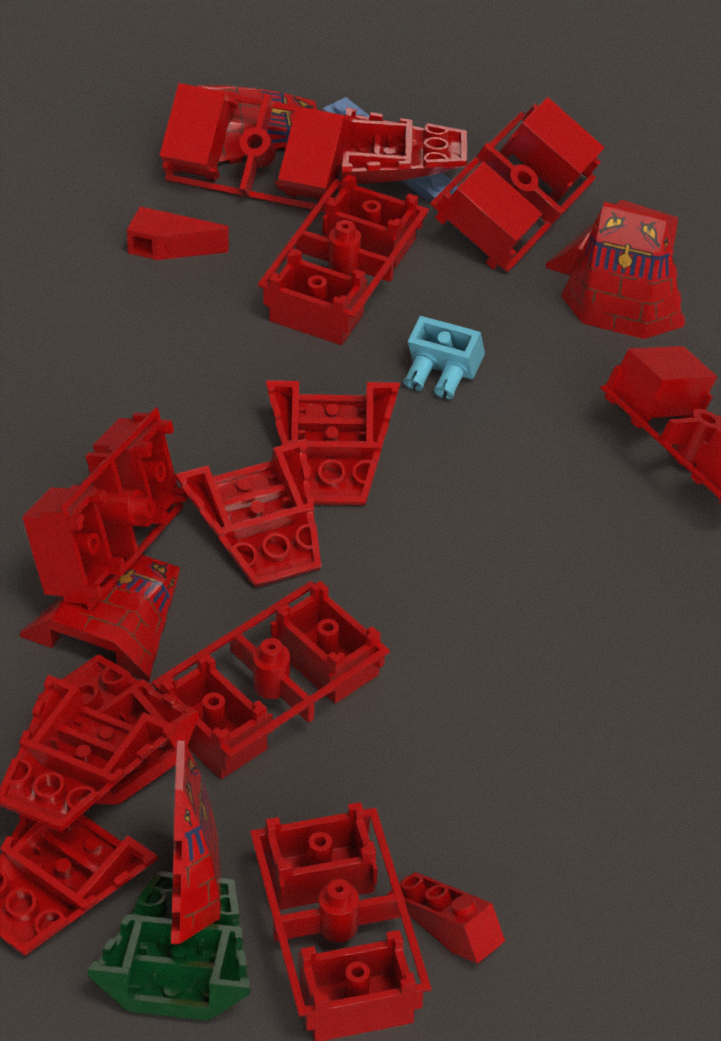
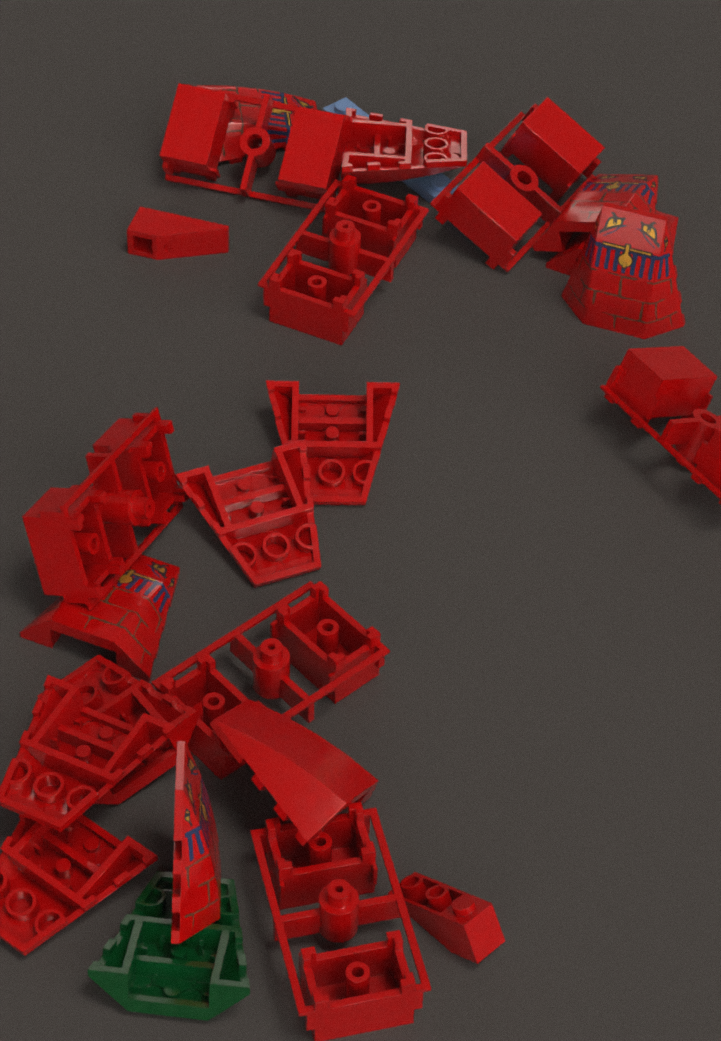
medium azure brick [403,316,485,400] -> none
none -> red wedge [209,699,379,847]
none -> red wedge [533,174,659,252]

